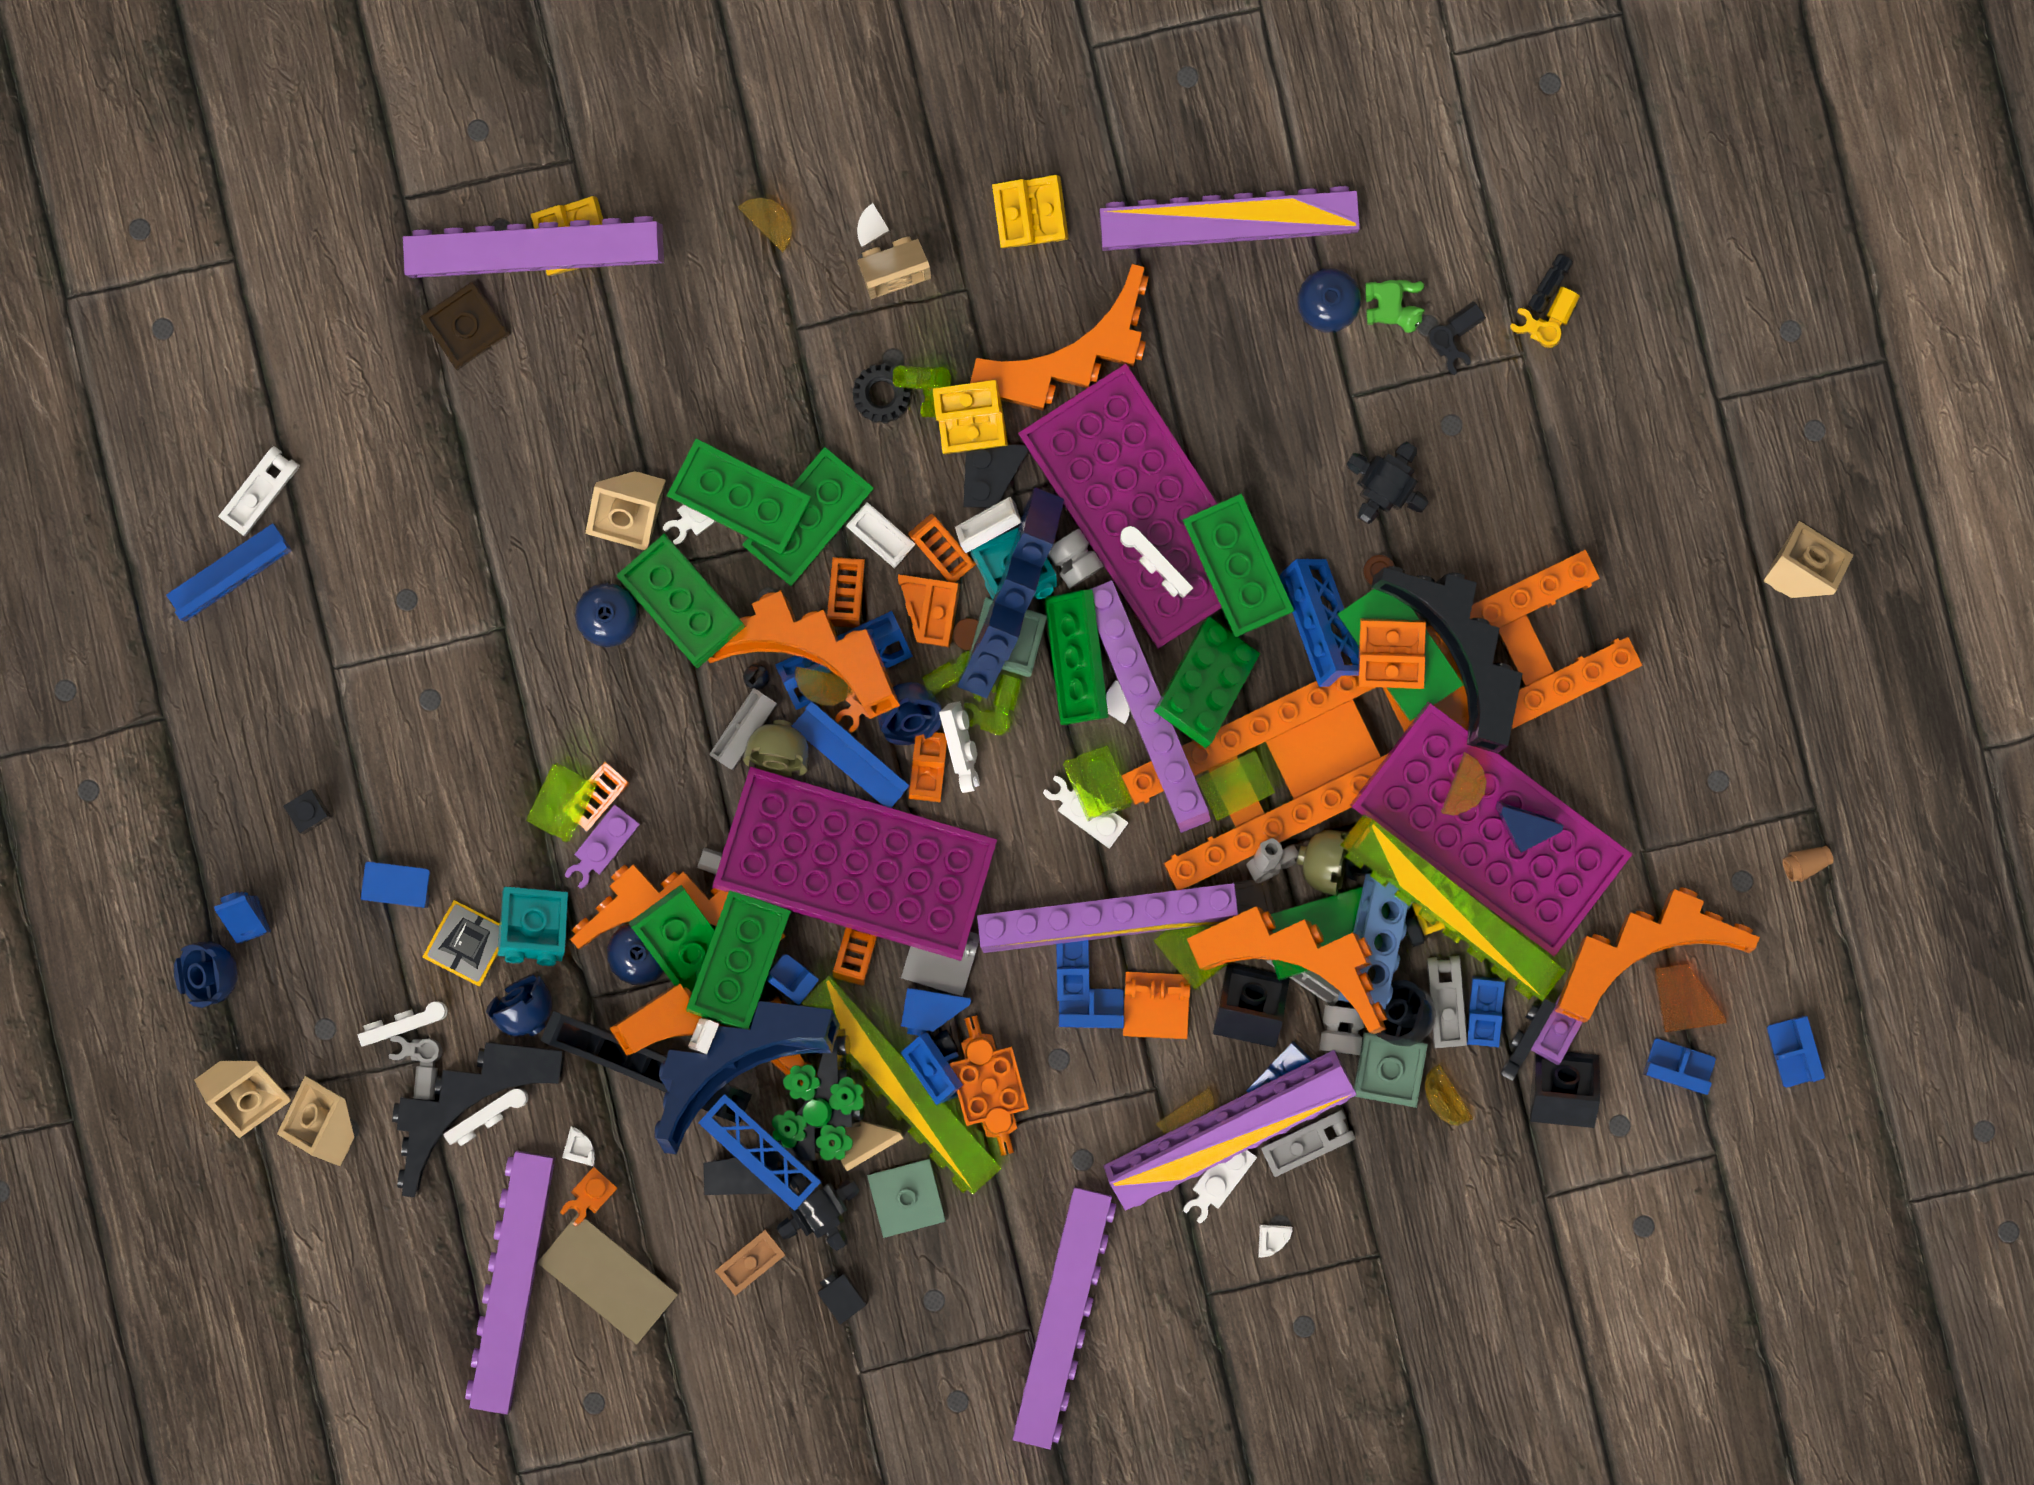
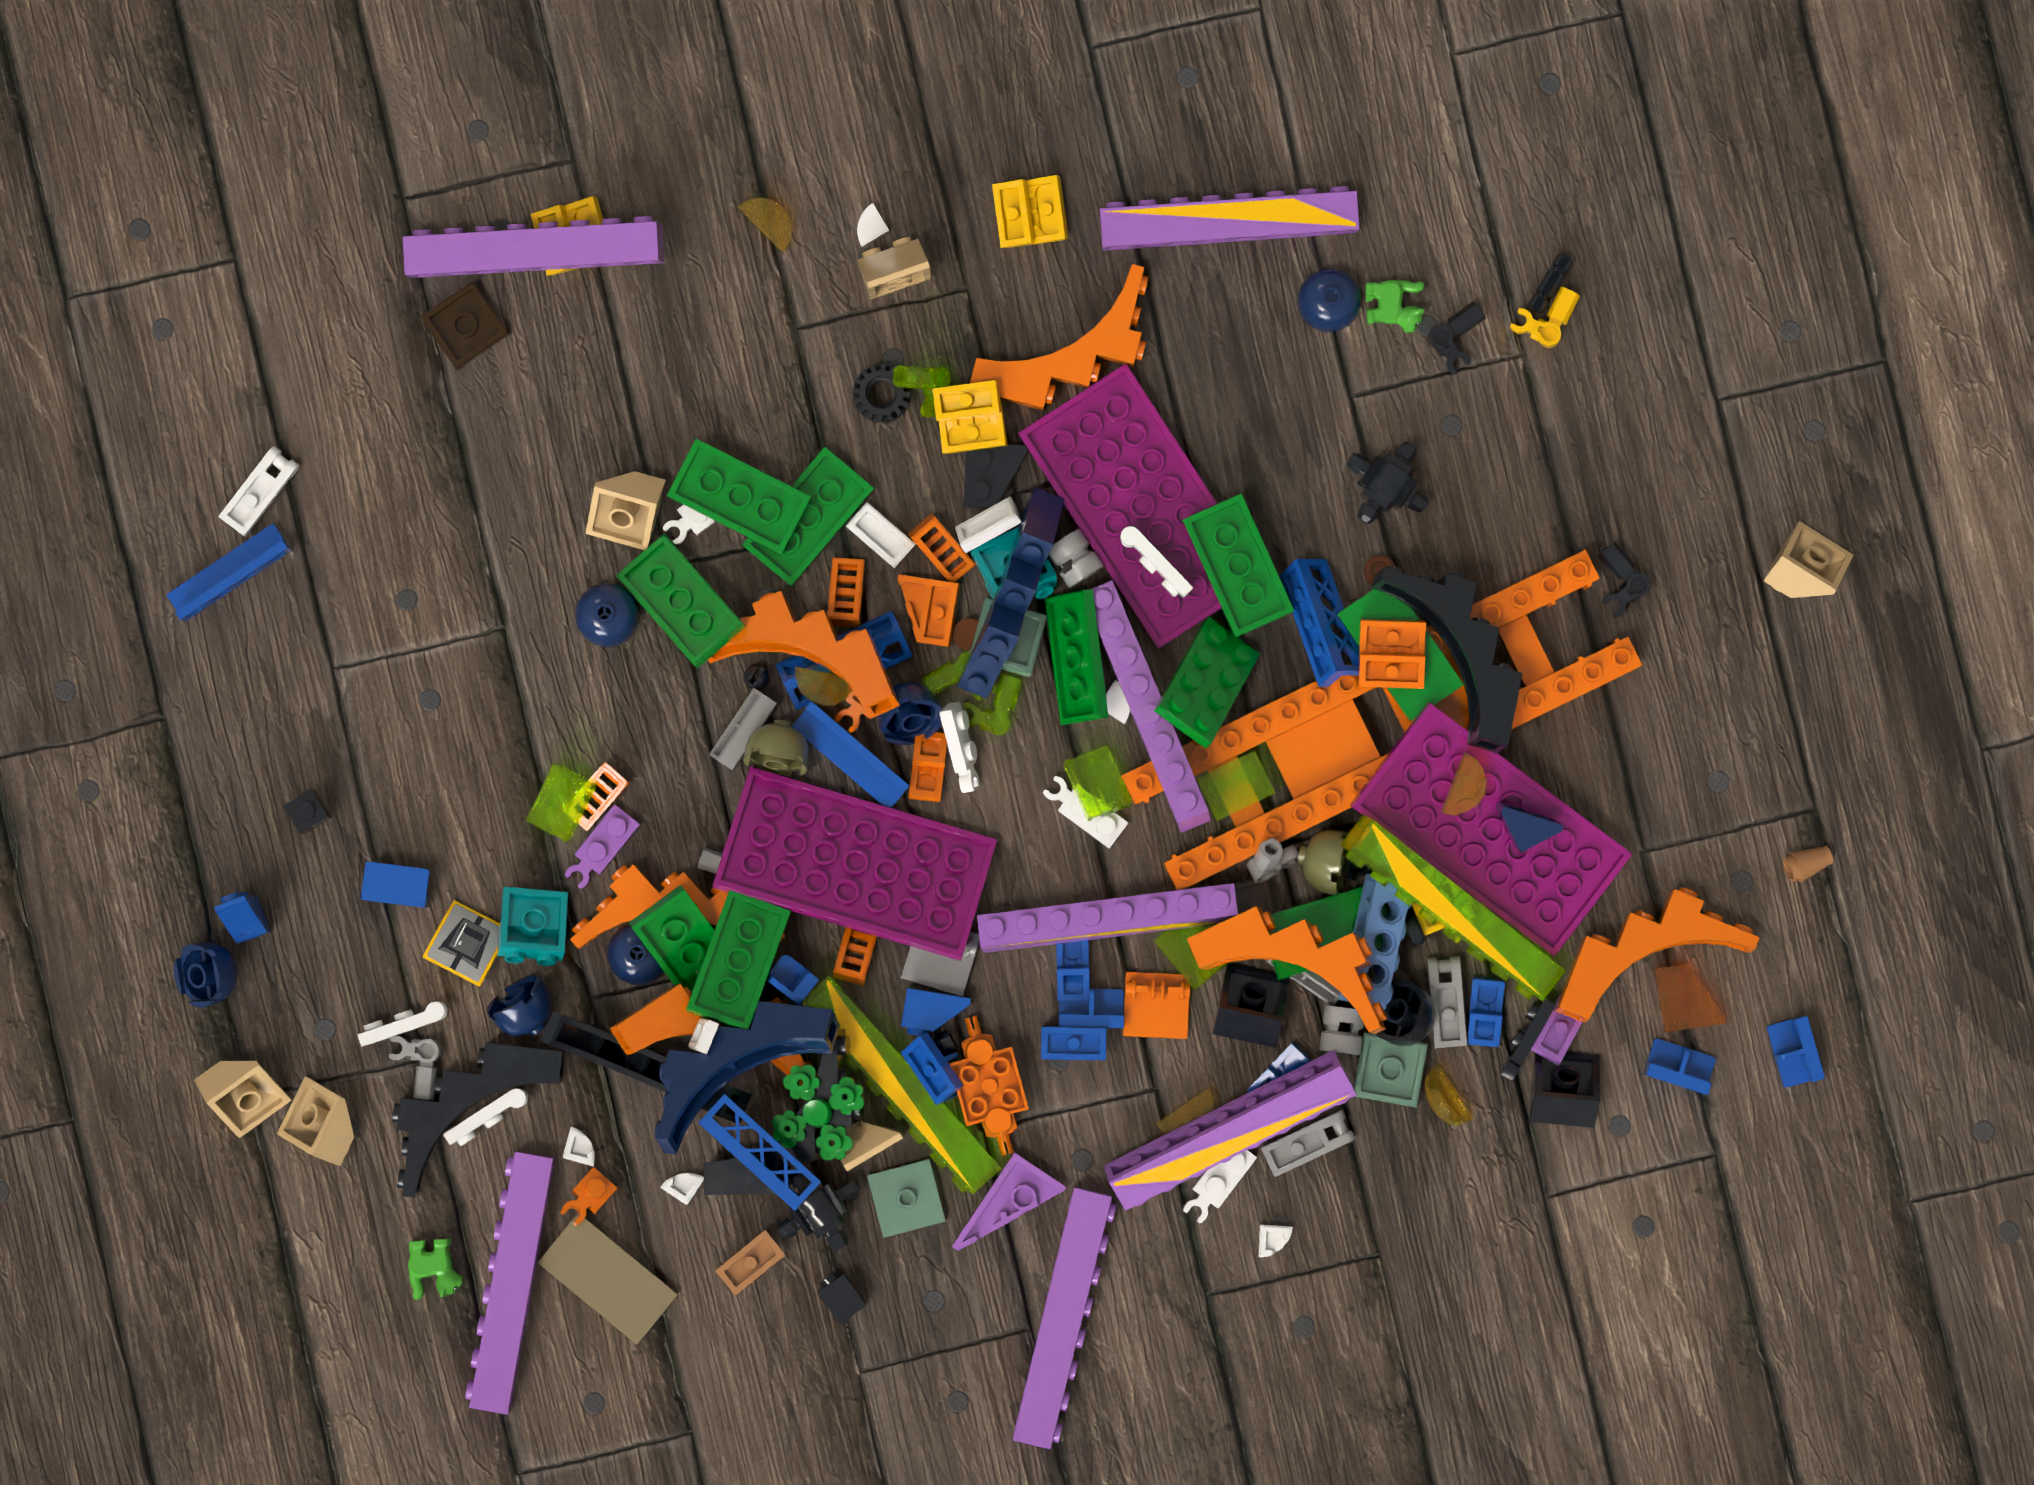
none -> bright green animal [408,1238,463,1300]
none -> white tile [660,1172,704,1205]
none -> medium lavender wing [952,1152,1066,1251]
none -> blue panel [1041,1026,1106,1061]
none -> black bar [1598,541,1651,618]

